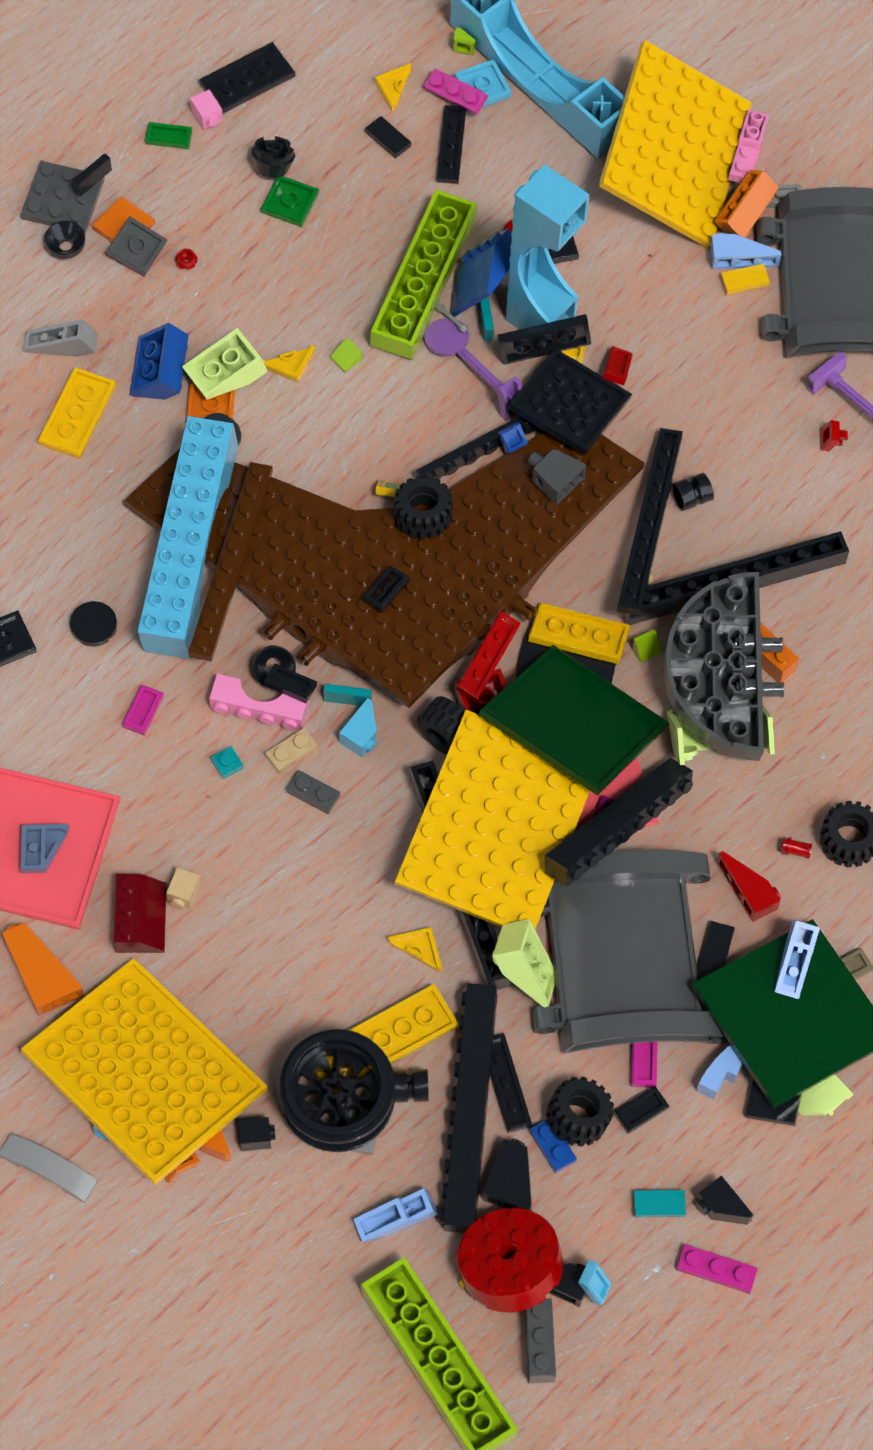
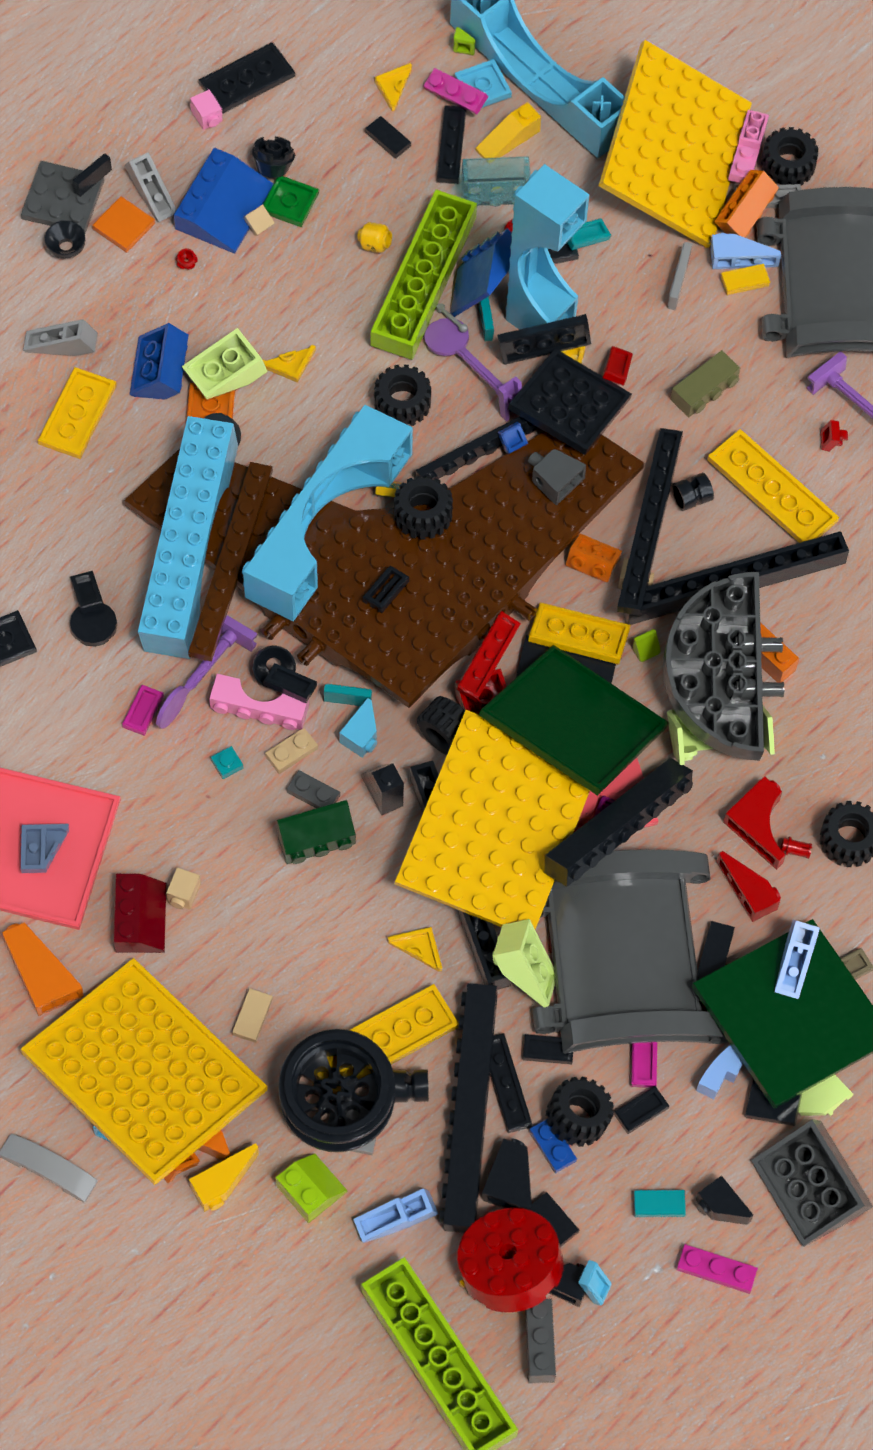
dark grey tile [106,216,167,277] -> none
green tile [145,122,193,150] -> none
black brick [239,1117,276,1151] -> none
lime slope [330,338,362,372] -> none
none -> black tile [70,571,104,614]
none -> light grey slope [124,152,176,222]
none -> medium lavender piece [156,615,257,729]
none -> blue slope [174,147,273,254]
none -> yellow slope [189,1143,259,1212]
none -> tan tile [232,988,273,1043]
none -> medium azure arch [242,405,413,622]
none -> tan tile [243,205,275,236]
none -> lime slope [276,1154,347,1224]
none -> dark green slope [277,800,356,864]
none -> yellow head [358,222,392,253]
none -> black slope [361,763,404,815]
none -> black tyre [374,364,431,426]
none -> clear light blue piece [461,157,530,207]
none -> yellow slope [475,102,541,165]
none -> black tile [523,1034,573,1065]
none -> black tile [532,1192,579,1247]
none -> orange bracket [566,533,622,582]
none -> teal tile [567,218,612,250]
none -> light grey tile [667,242,693,311]
none -> olive brick [670,350,740,418]
none -> yellow plate [707,429,839,543]
none -> red arch [723,776,786,870]
none -> dark grey slope [751,1119,873,1247]
none -> black tyre [761,127,819,186]

